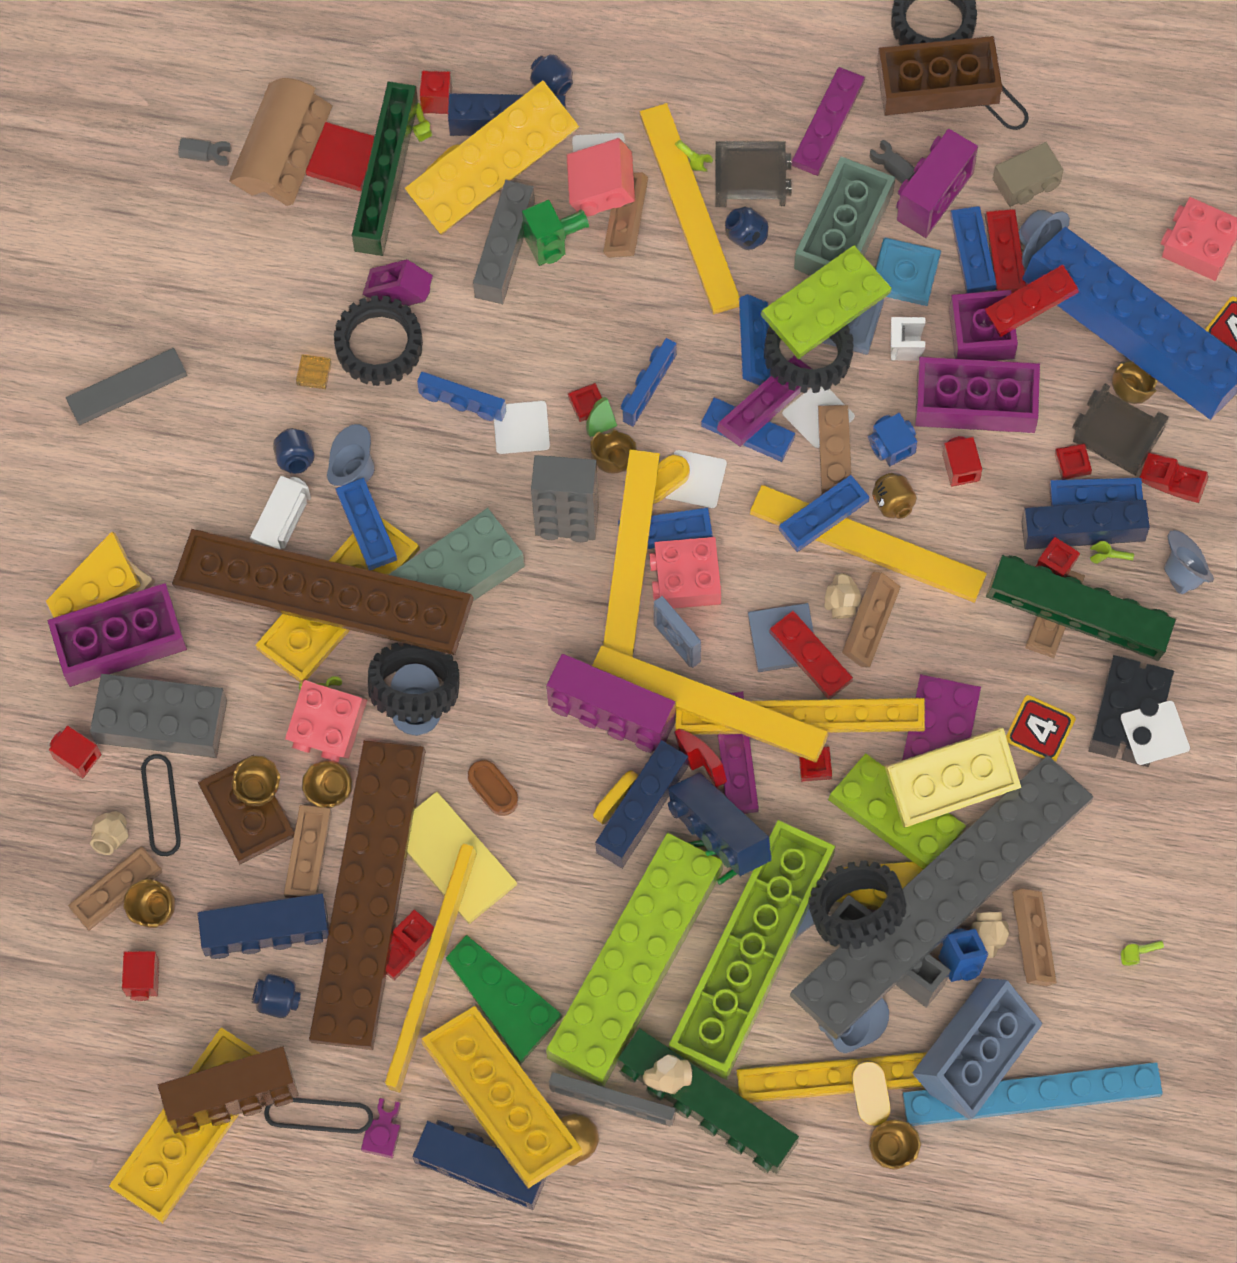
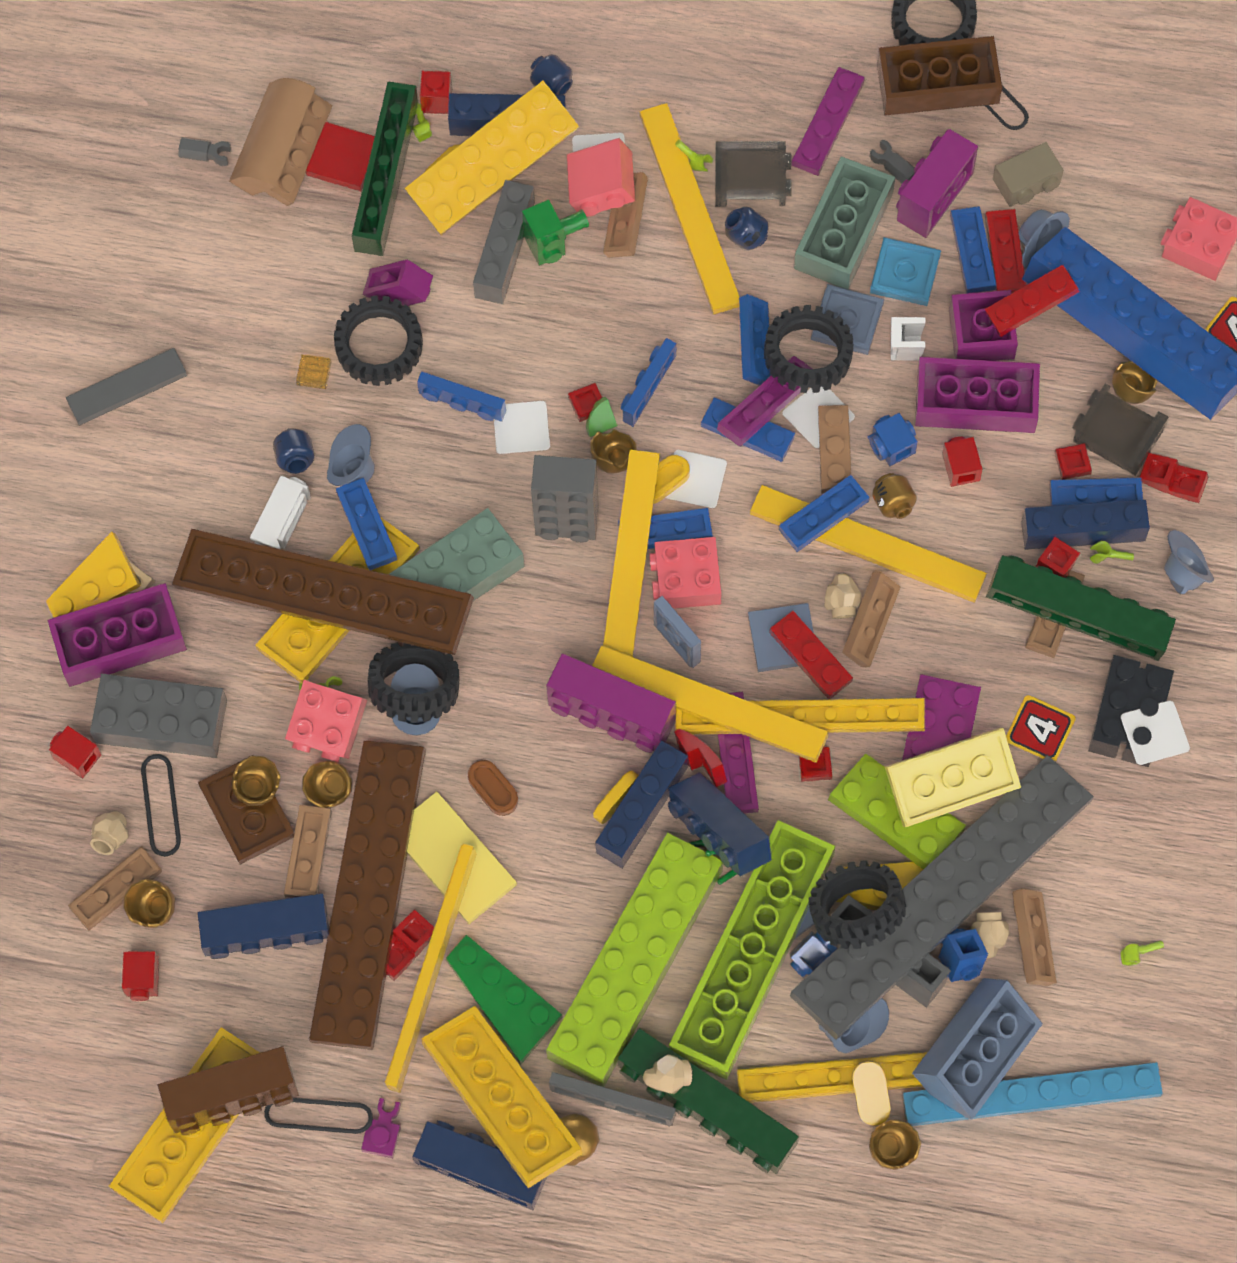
dark blue head [252,974,301,1018] -> none
lime plate [761,245,892,359] -> none
none -> blue brick [790,931,838,977]

